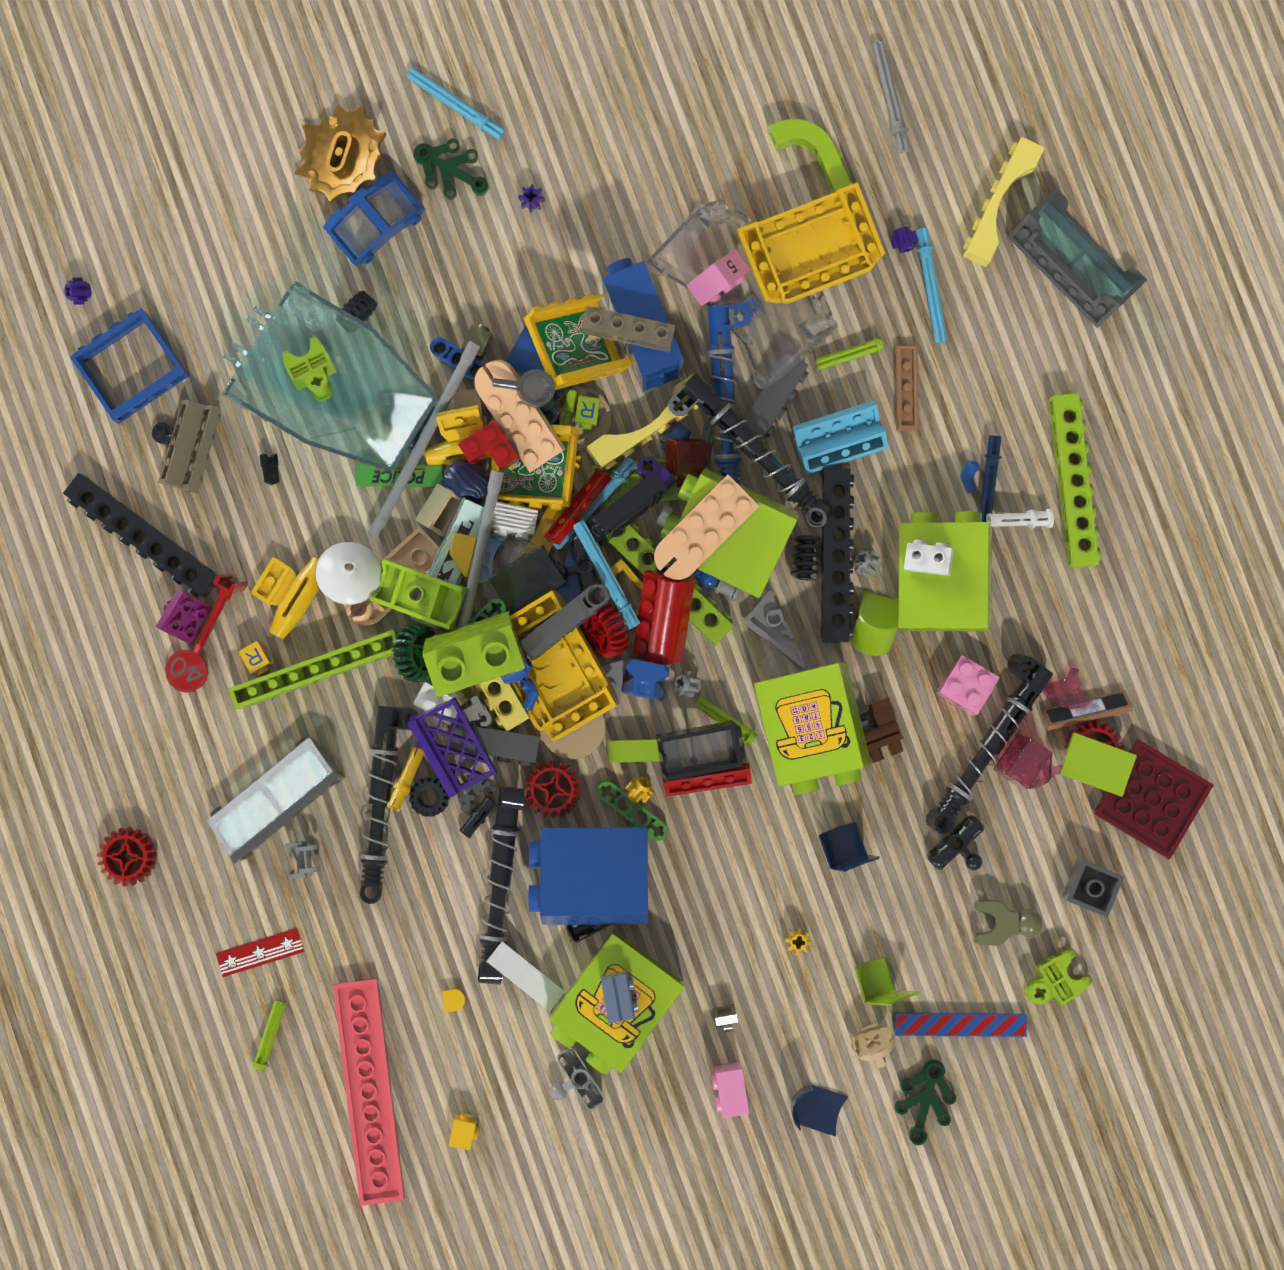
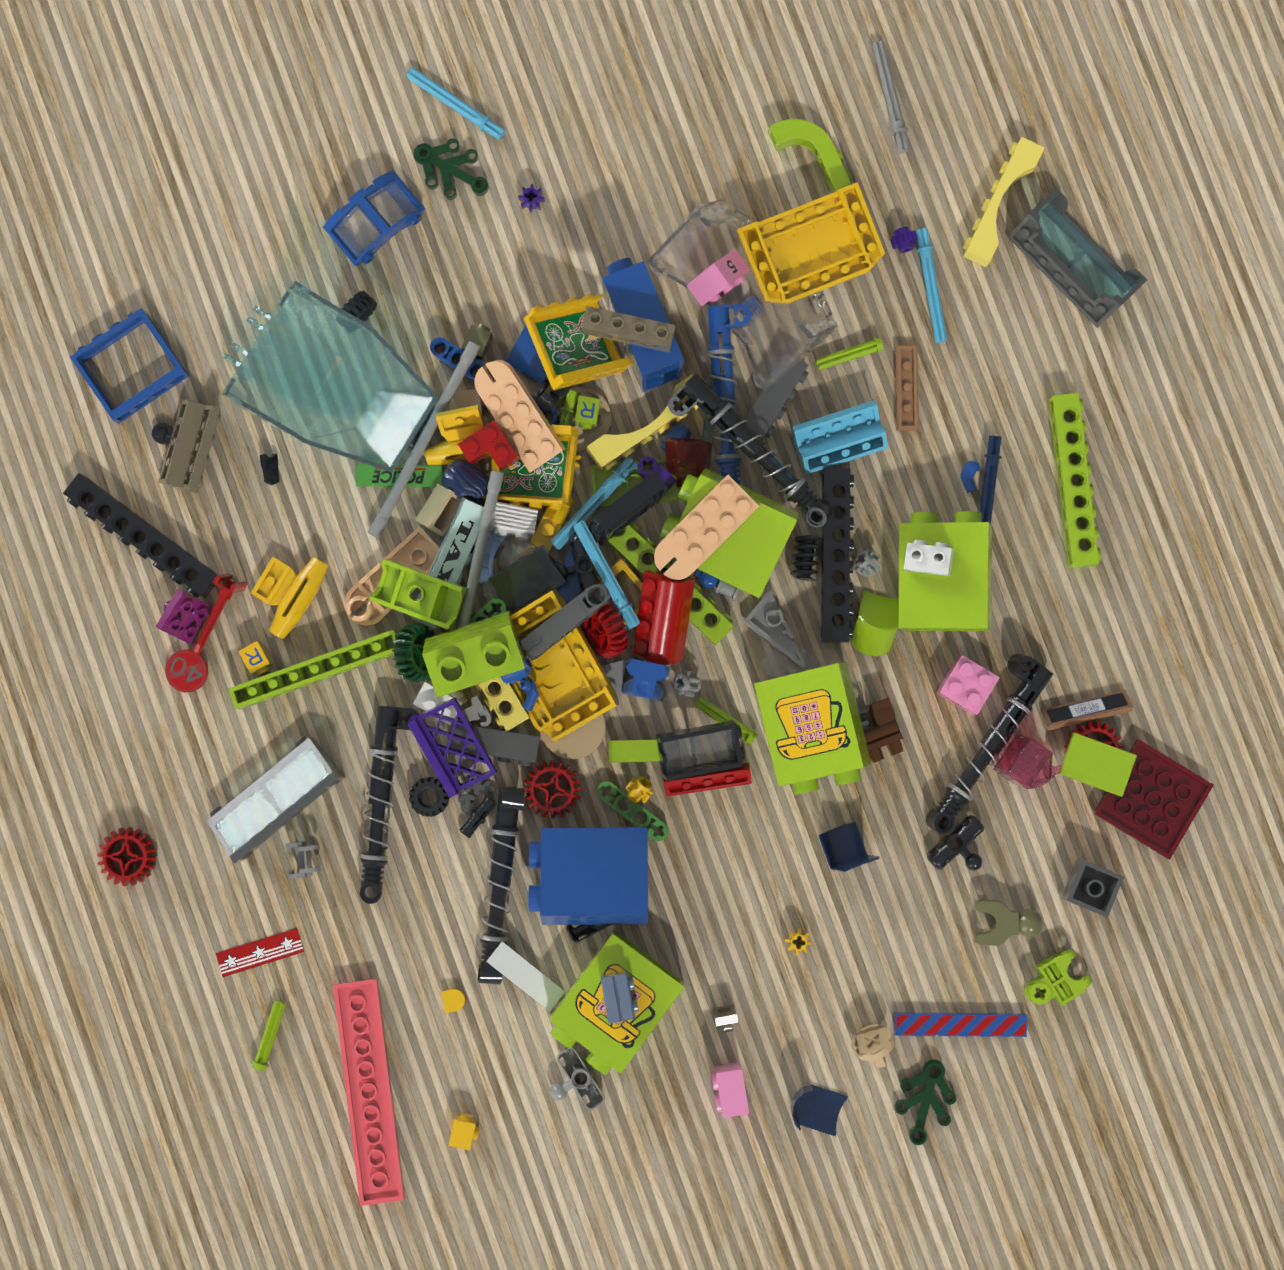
dark purple gear [64,277,92,305] -> none
lime piece [282,336,337,401] -> none
pearl gold piece [294,105,387,203] -> none
white dish [316,542,382,605] -> none
yellow pin [387,747,425,812] -> none
yellow tile [449,532,476,577] -> none
piece [492,369,555,408] -> none
red tile [544,470,612,545] -> none
white tile [656,505,673,527] -> none
lime piece [854,957,921,1005] -> none
white pin [986,509,1054,529] -> none
clear pink hand [1042,667,1092,709] -> none

